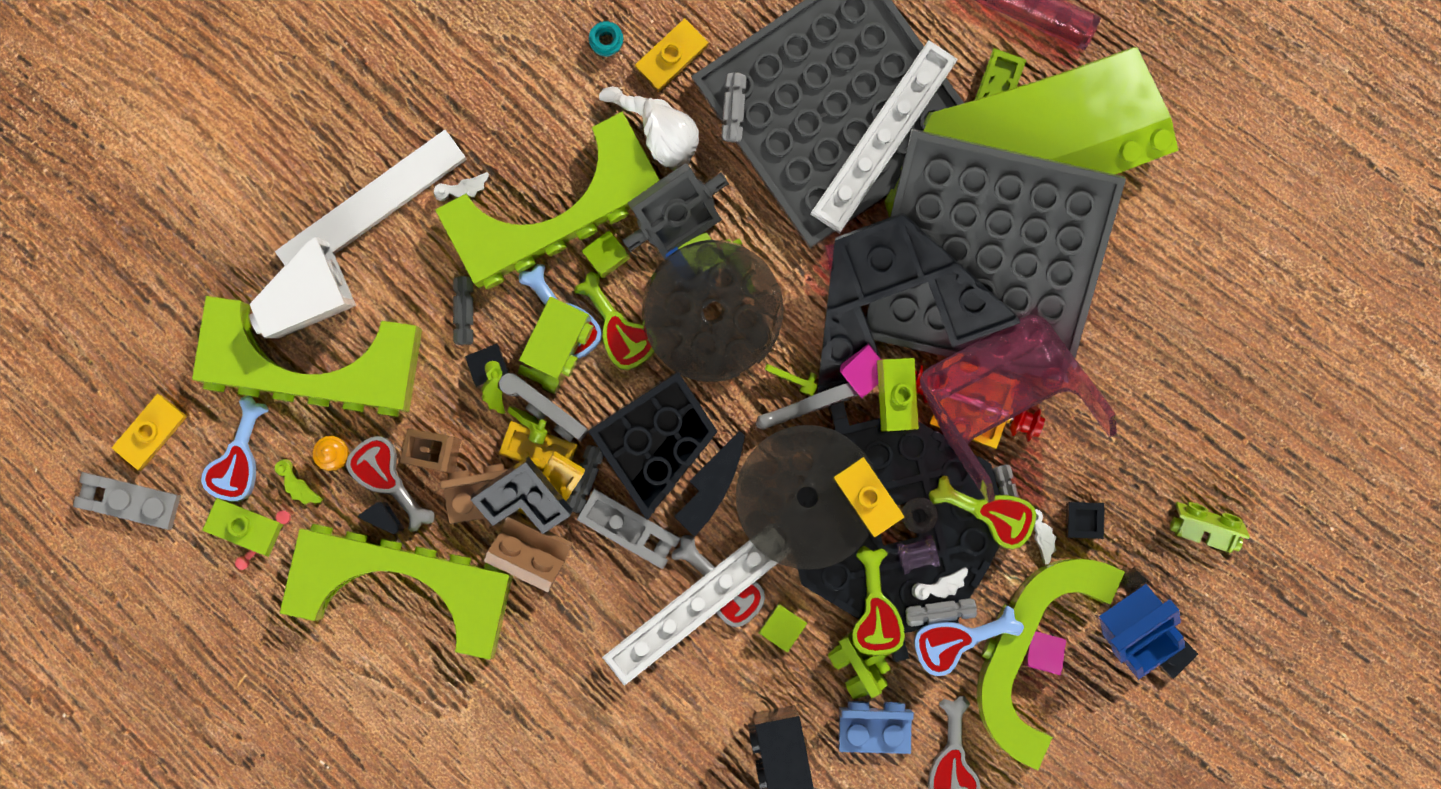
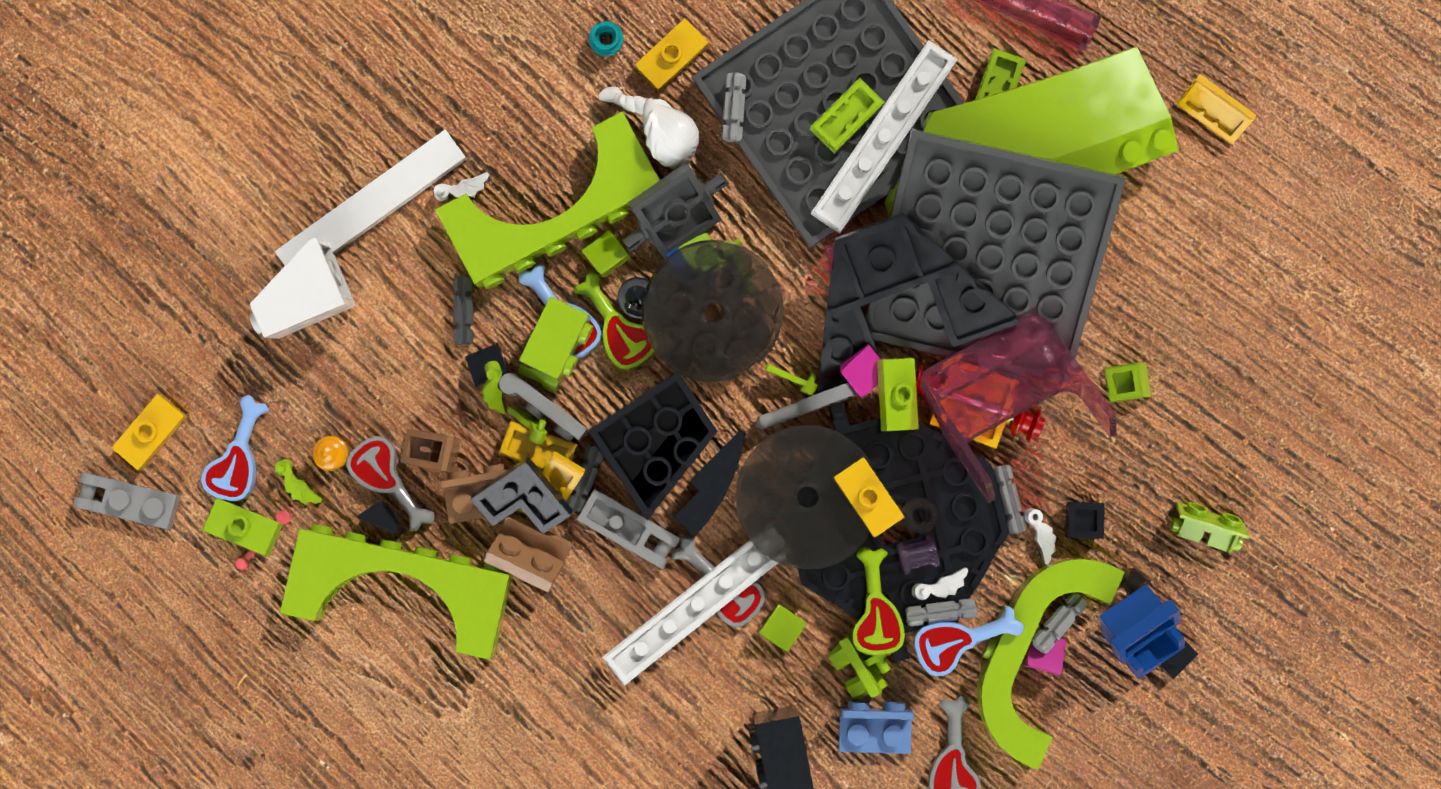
lime arch [192,296,422,417] -> none
lime piece [928,476,1036,550] -> none
none -> black hat [617,277,660,319]
none -> lime plate [809,78,885,154]
none -> light grey axle [1032,592,1087,654]
none -> lime slope [1104,362,1151,403]
none -> yellow plate [1176,74,1256,145]

